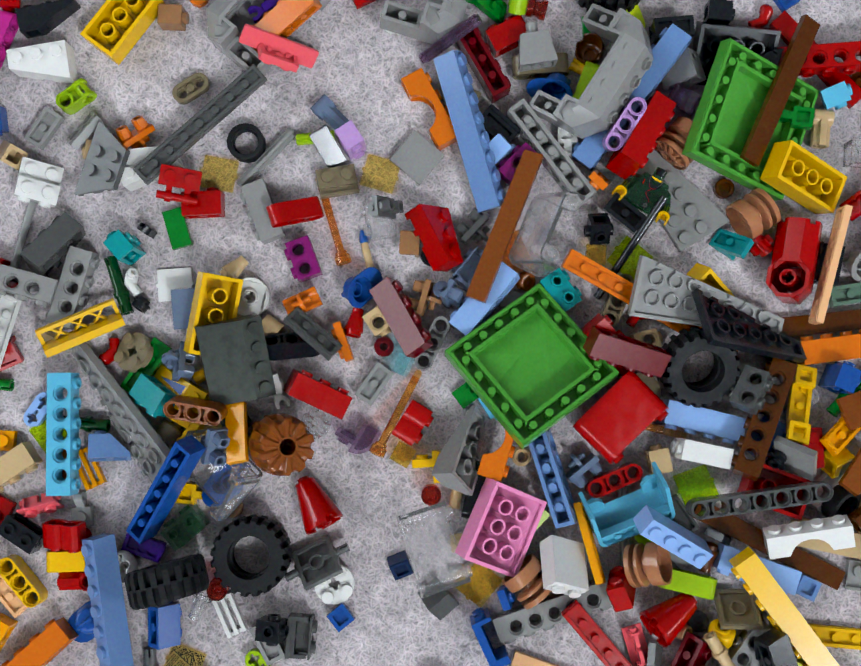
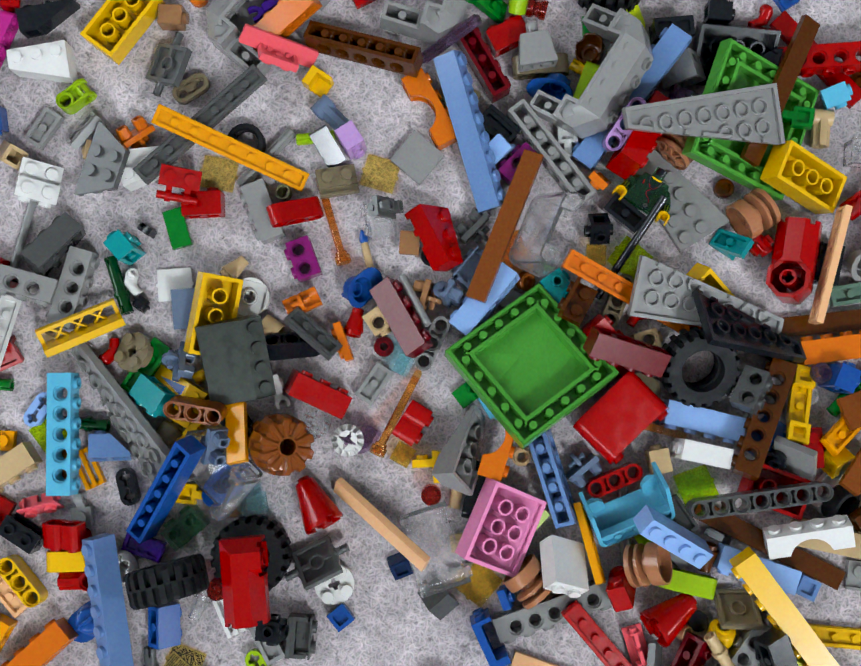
none -> black beam [116,468,141,506]
none -> dark grey plate [146,32,193,97]
none -> light orange tile [151,104,309,192]
none -> red brick [219,534,271,629]
none -> clear light blue brick [236,491,269,516]
none -> olive hinge [275,184,292,201]
none -> yellow panel [302,65,334,98]
none -> reddish brown brick [303,20,423,78]
none -> white gear [331,424,364,457]
none -> light nougat tile [333,477,430,572]
none -> light grey bar [399,274,432,327]
none -> reddish brown bracket [557,276,598,327]
none -> light grey wing [622,83,785,145]
none -> clear purple tile [810,362,832,384]

